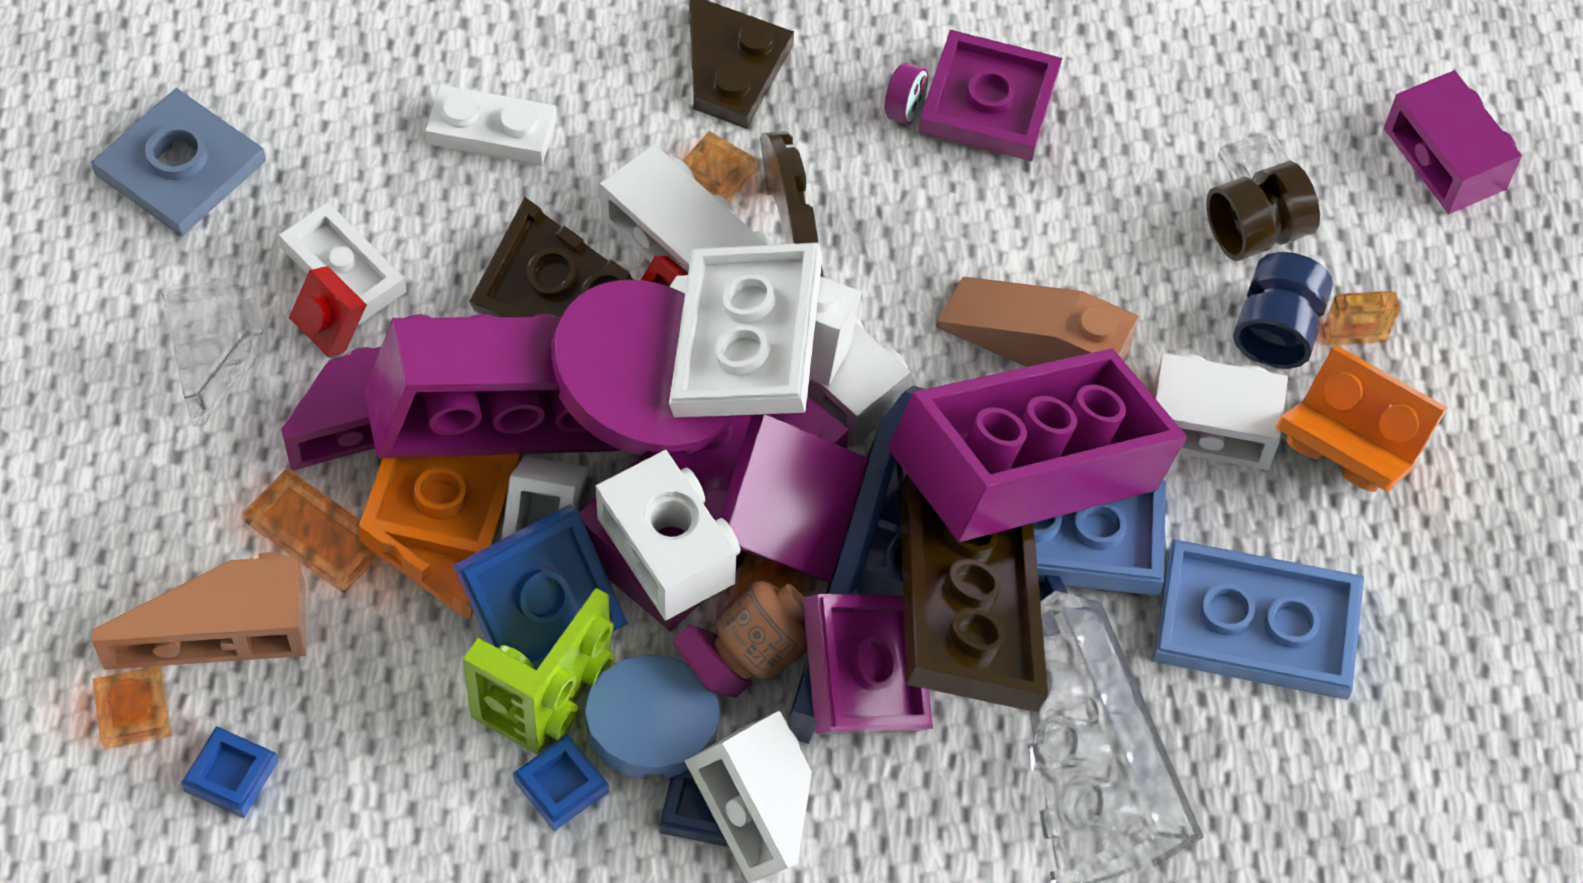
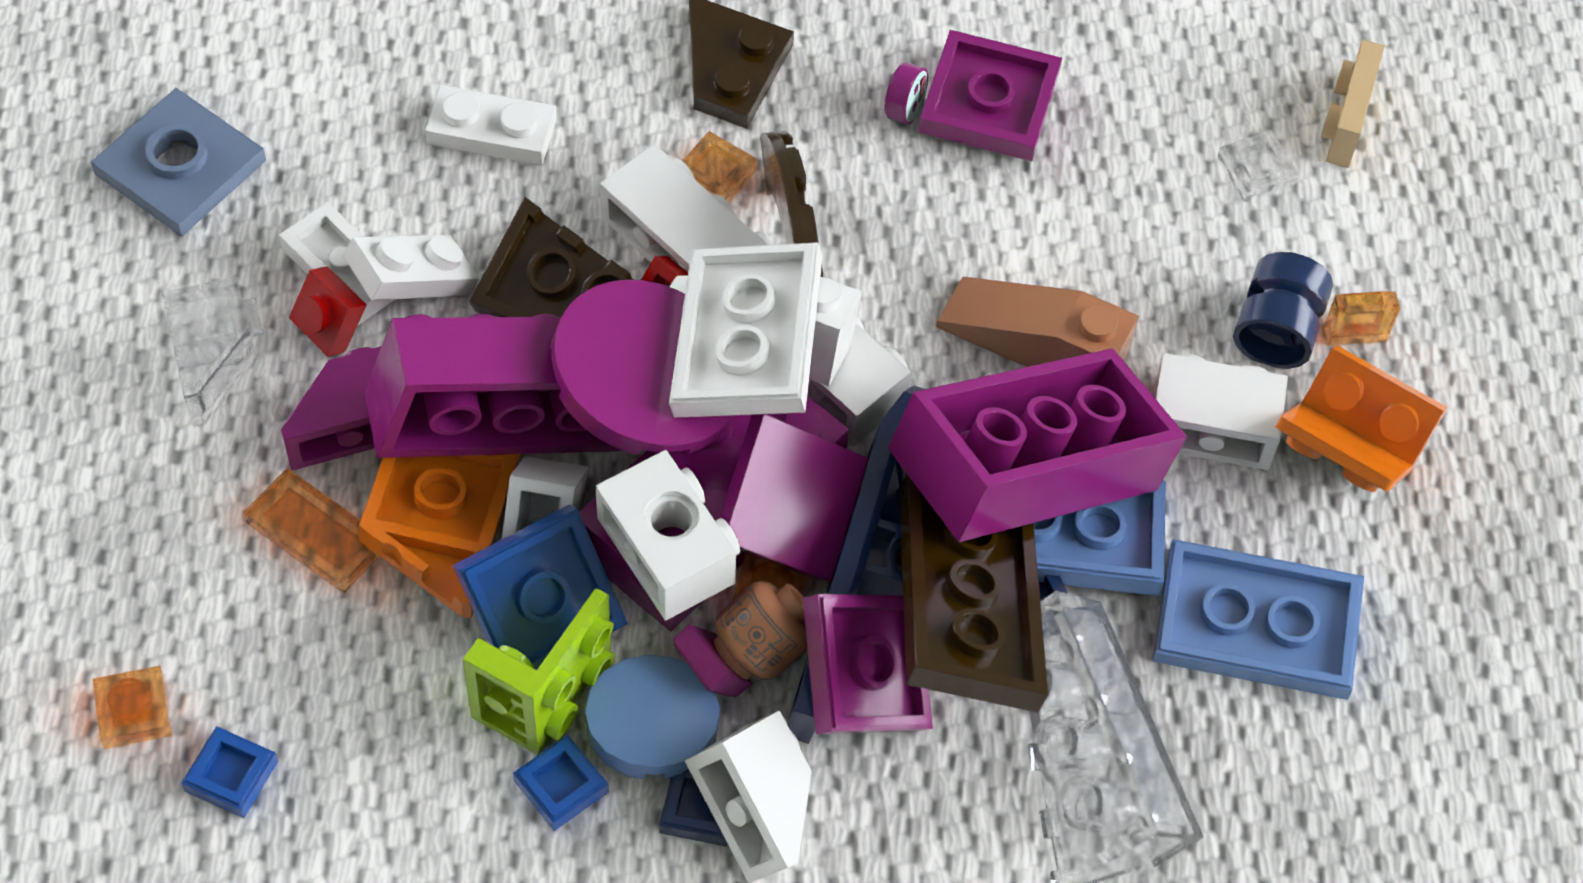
nougat slope [92,552,306,670] -> none
dark brown wheel [1206,160,1320,261] -> none
magenta brick [1383,70,1522,215] -> none
none -> white plate [343,235,479,300]
none -> tan plate [1321,39,1385,168]

